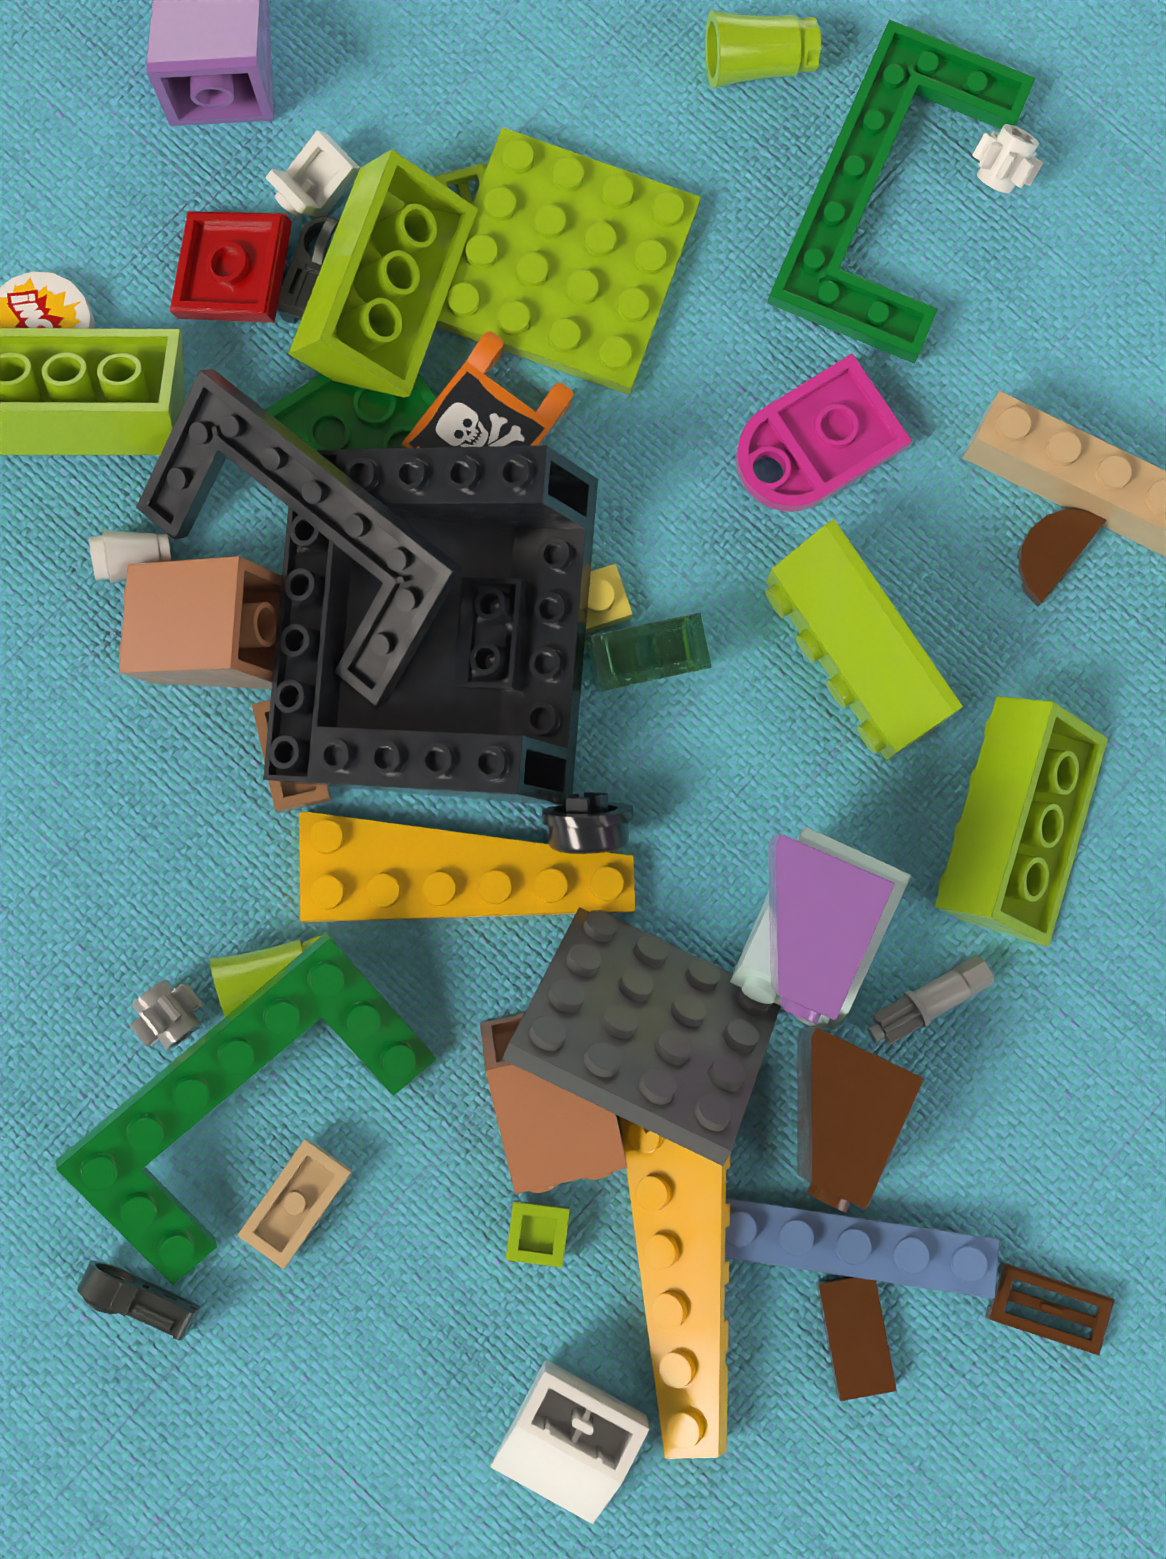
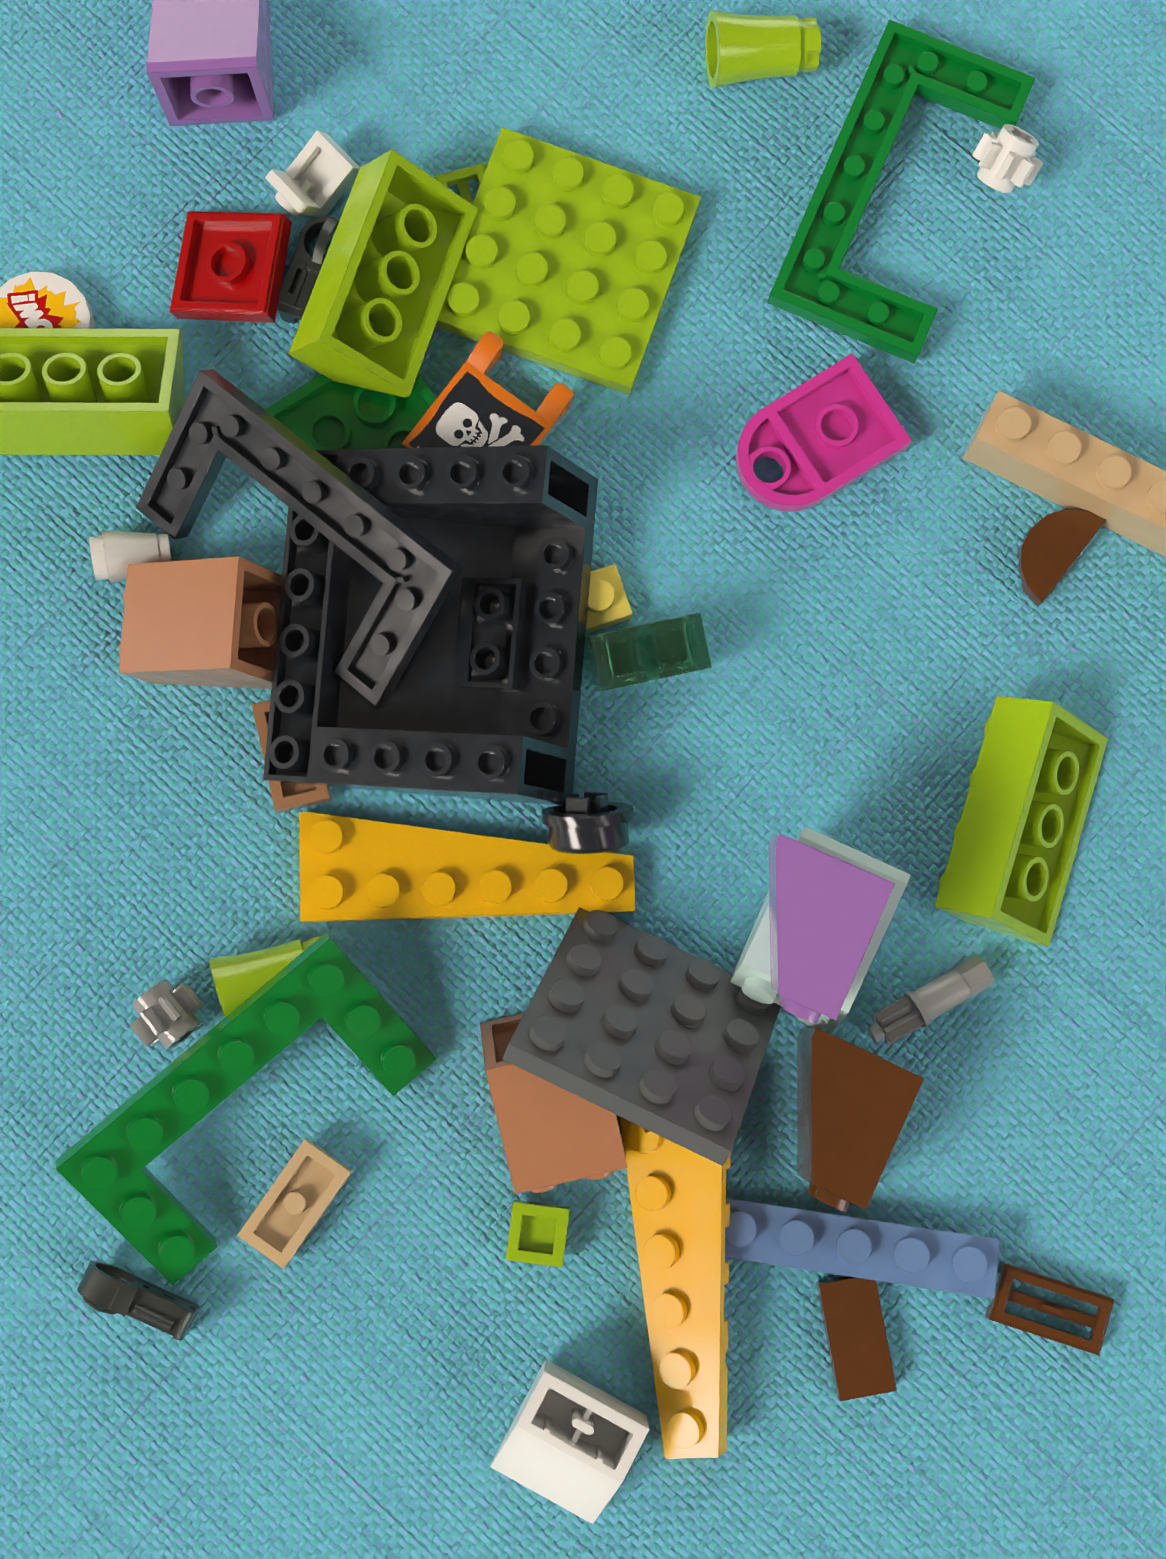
lime slope [765,519,963,761] -> none

